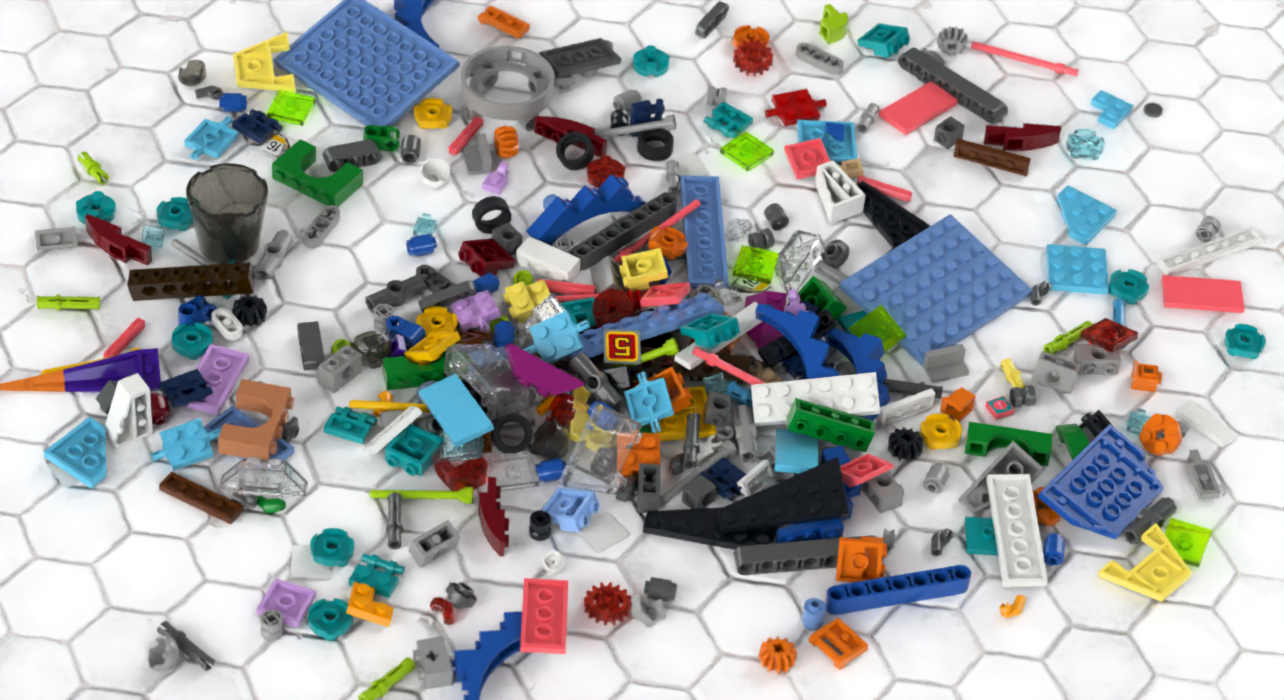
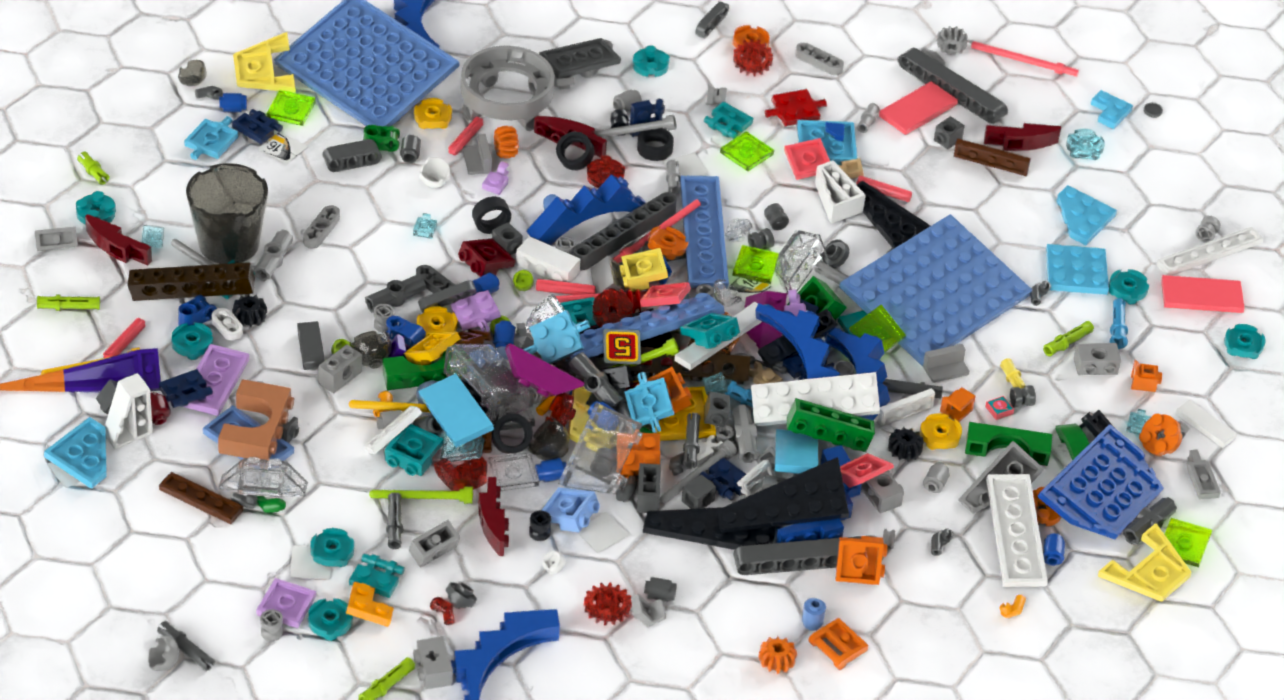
medium azure plate [151,418,221,471] -> none
teal plate [156,197,197,231] -> none
green arch [272,139,363,207] -> none
teal plate [324,406,377,445] -> none
blue brick [406,234,437,257] -> none
orange plate [477,6,530,39] -> none
light yellow plate [503,279,557,324] -> none
coral tile [520,578,569,654] -> none
coral bar [692,346,766,385] -> none
lime brick [819,3,848,44] -> none
blue beam [825,565,971,615] -> none
teal plate [857,23,910,58] -> none
teal plate [964,517,998,556] -> none
light grey brick [1031,351,1081,394] -> none
clear red plate [1080,318,1138,352] -> none

